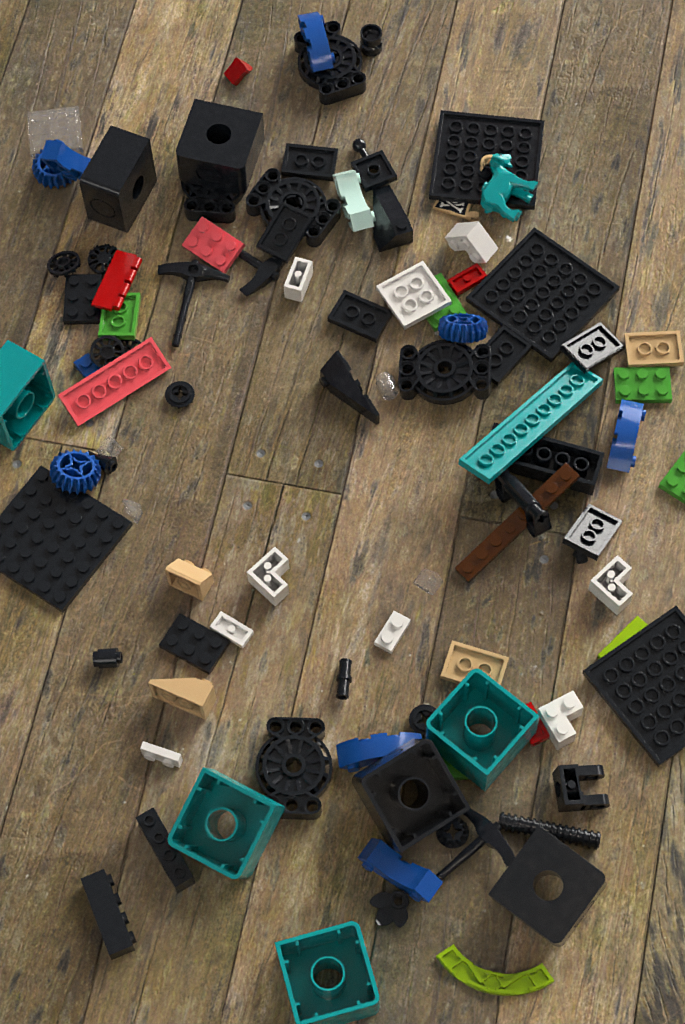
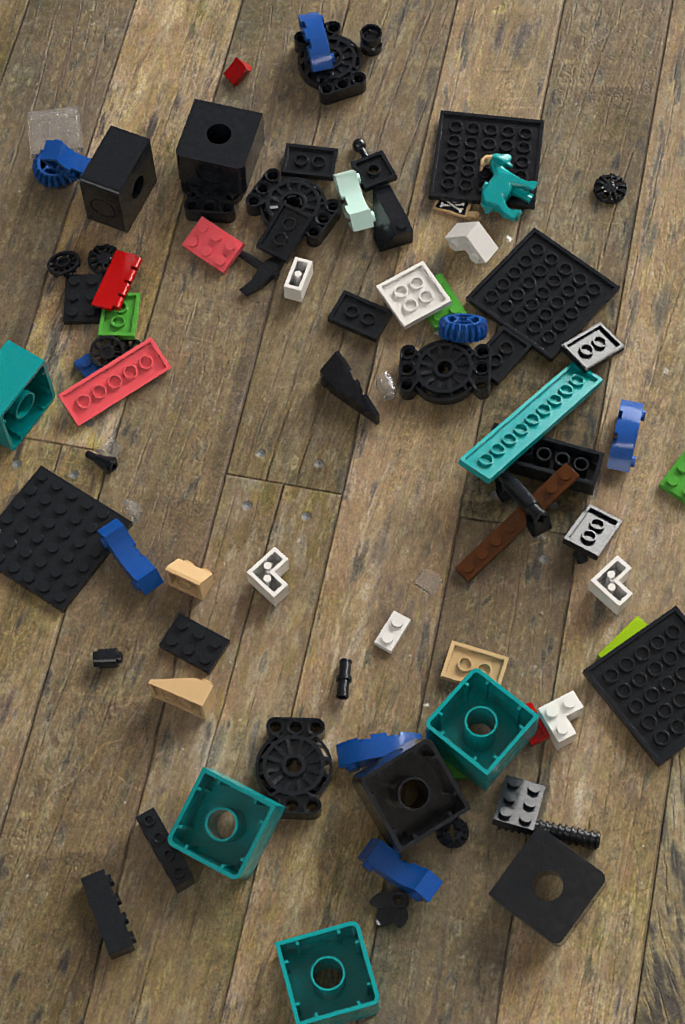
blue gear [49,449,101,495] -> none
white plate [140,741,183,768] -> none
black piece [158,260,230,347] -> none
black gear [165,381,195,409] -> none
white plate [210,611,254,649] -> none
black gear [409,704,436,736] -> none
black piece [436,809,515,881] -> none
lime tile [436,944,554,996] -> none
red plate [447,263,487,296] -> none
black brick [552,764,610,812] -> none
bright green plate [613,367,672,404] -> none
tan plate [624,330,684,367] -> none
none -> blue brick [97,518,164,595]
none -> black plate [492,775,546,835]
none -> black wheel [593,173,627,204]

